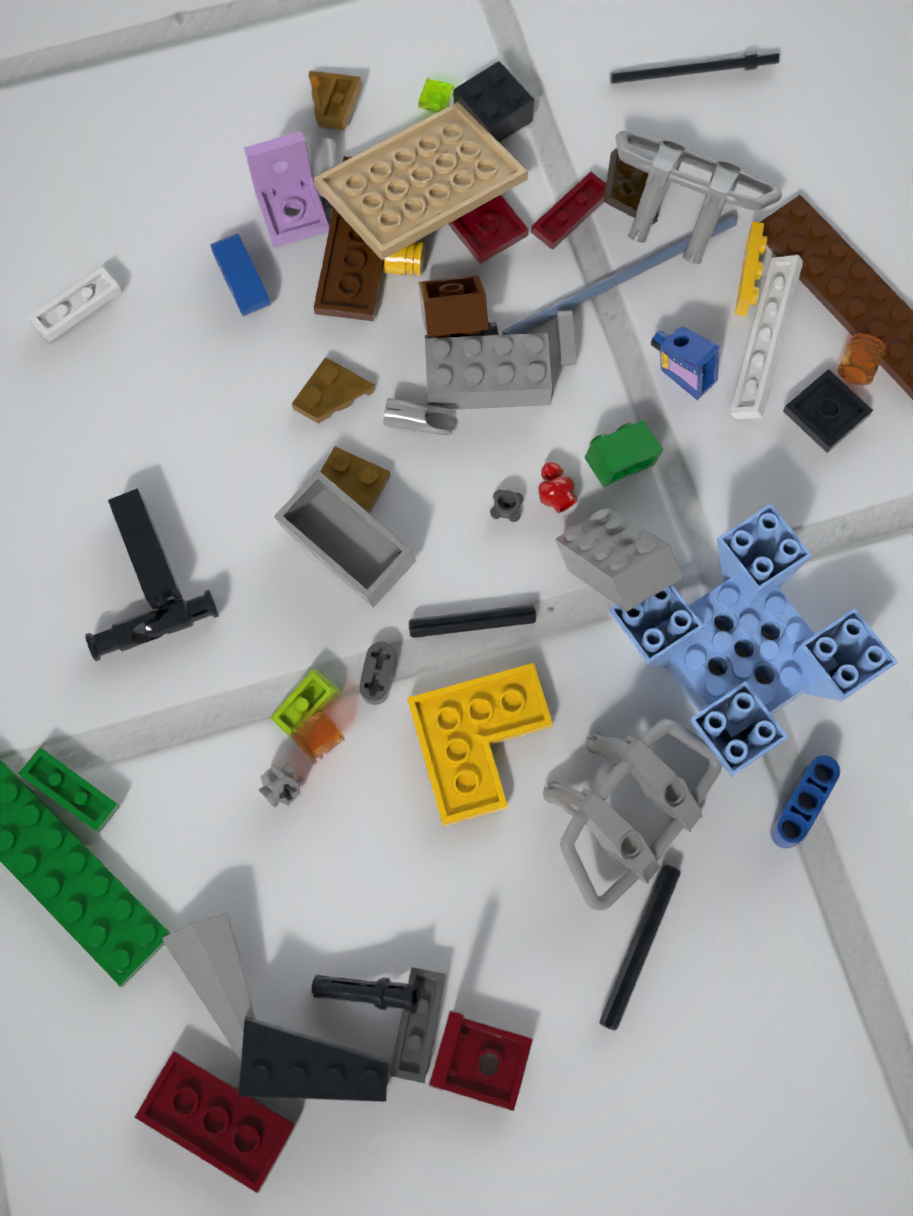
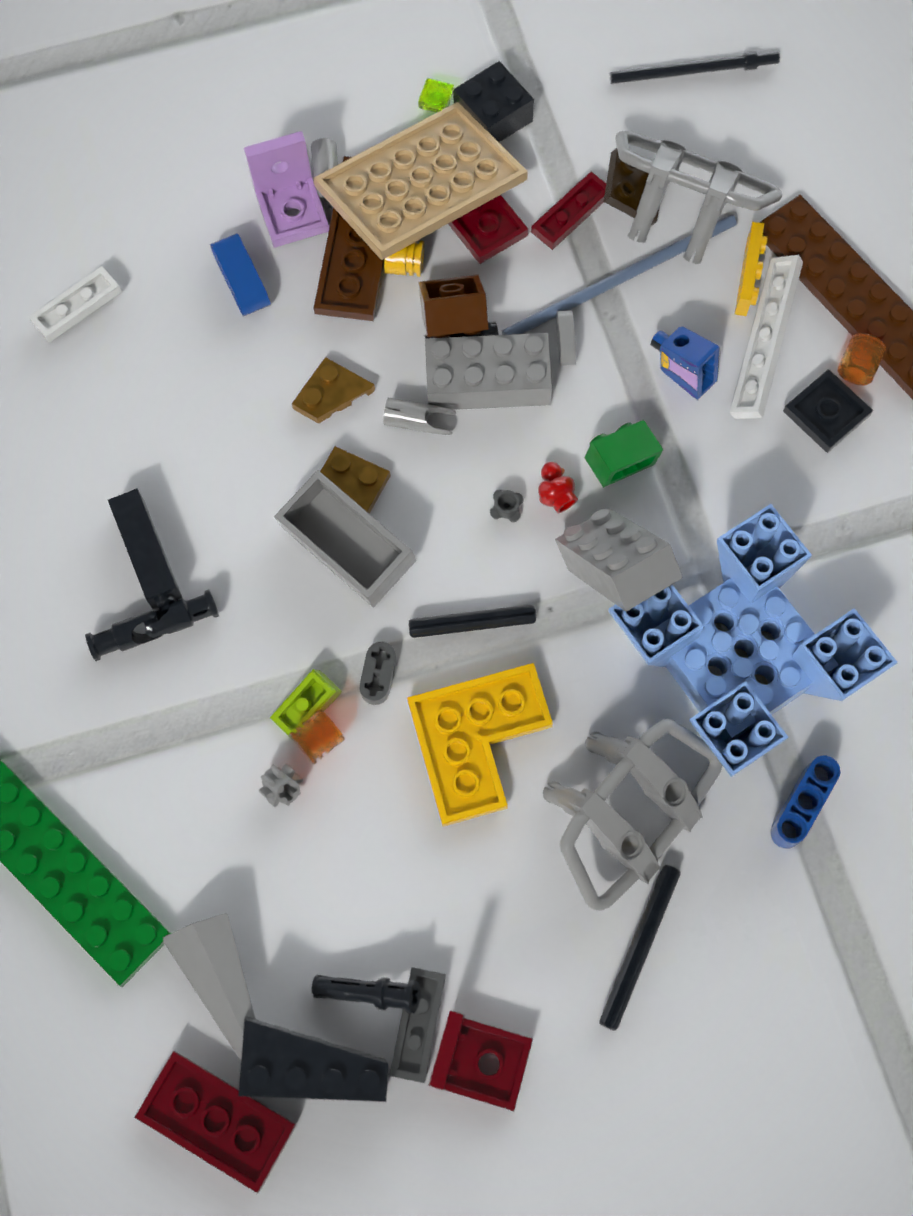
green plate [18,747,120,833] -> none
pearl gold wing [309,71,363,130] -> none

